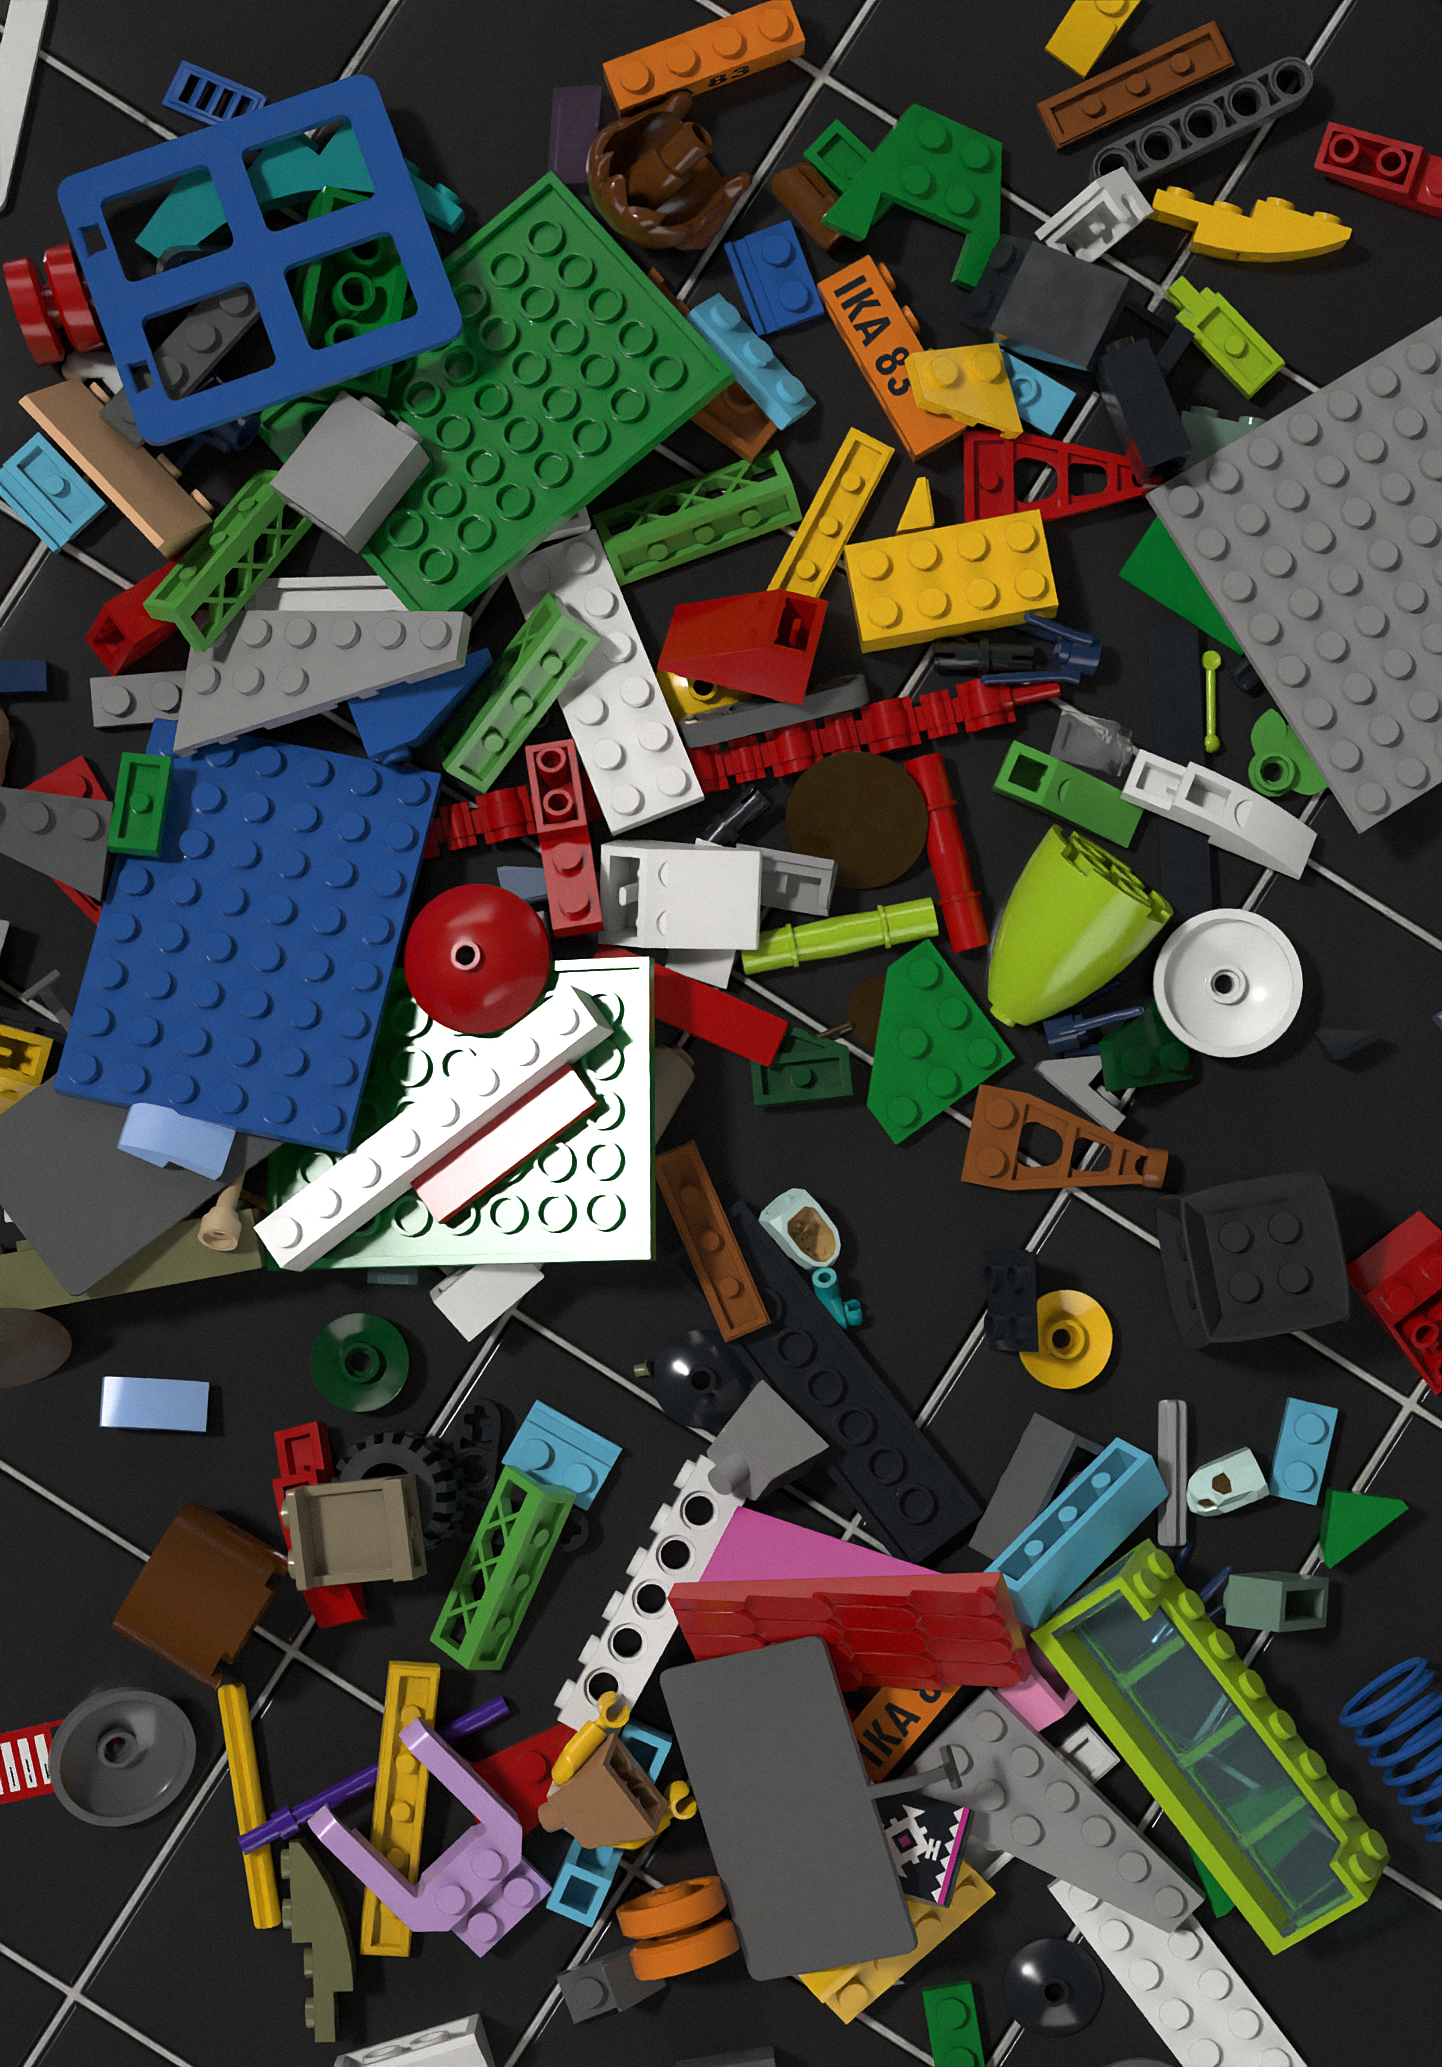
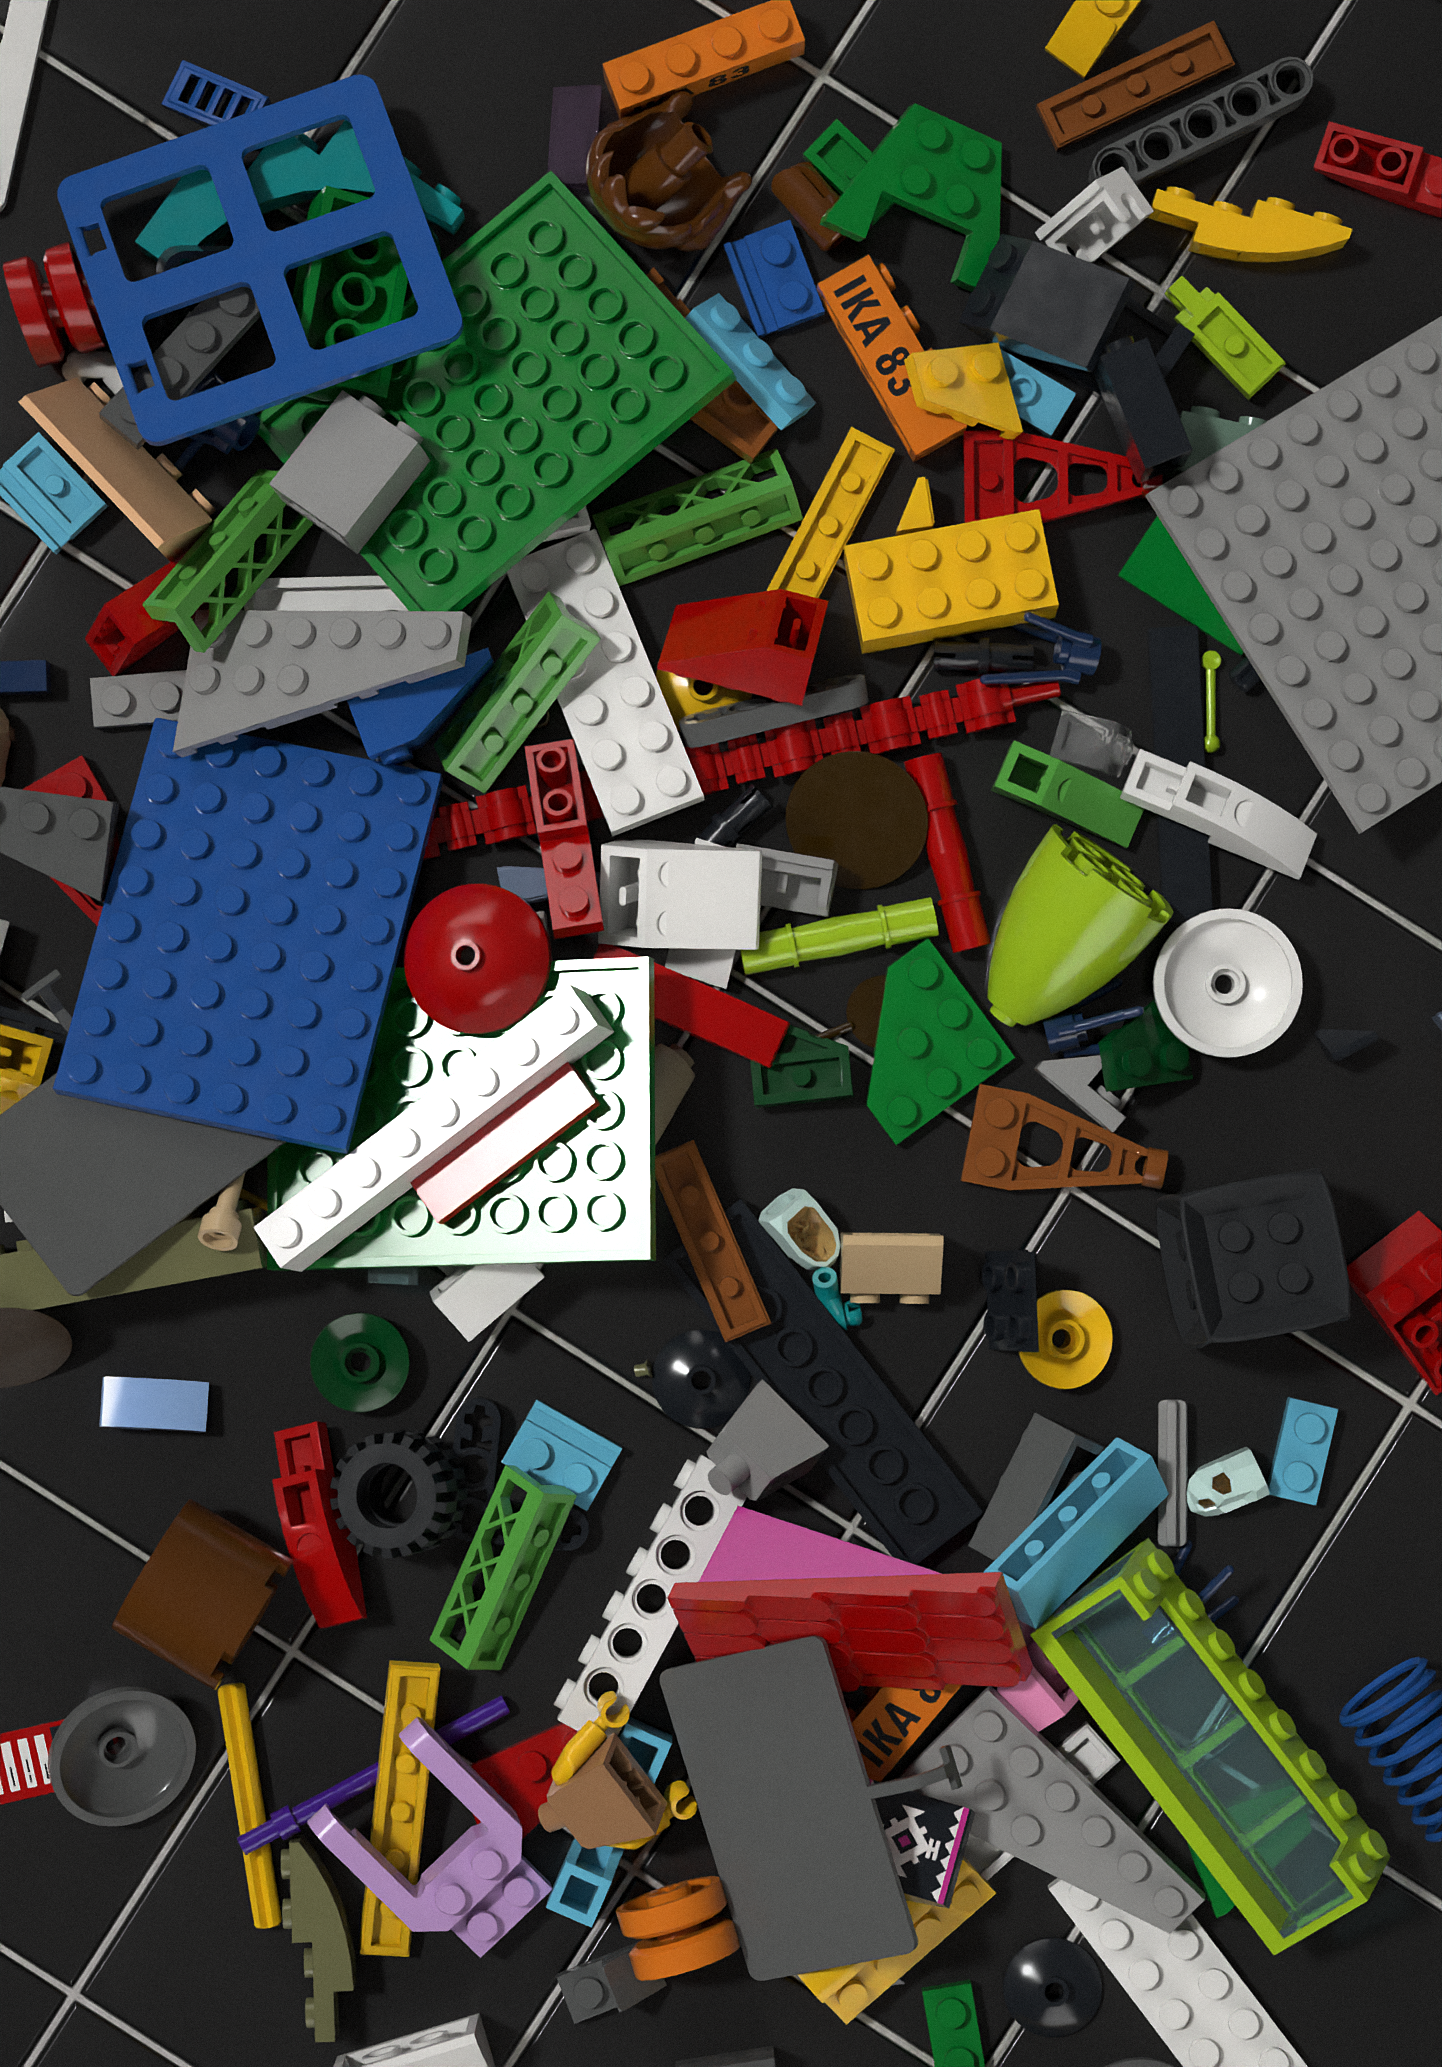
green plate [107,752,175,857] -> none
light blue slope [117,1103,236,1181] -> none
dark tan panel [281,1474,427,1591] -> none
sand green brick [1223,1571,1329,1632] -> none
bright green plate [1248,708,1329,797] -> none
green slope [1317,1487,1409,1569] -> none
none -> tan slope [840,1232,944,1304]

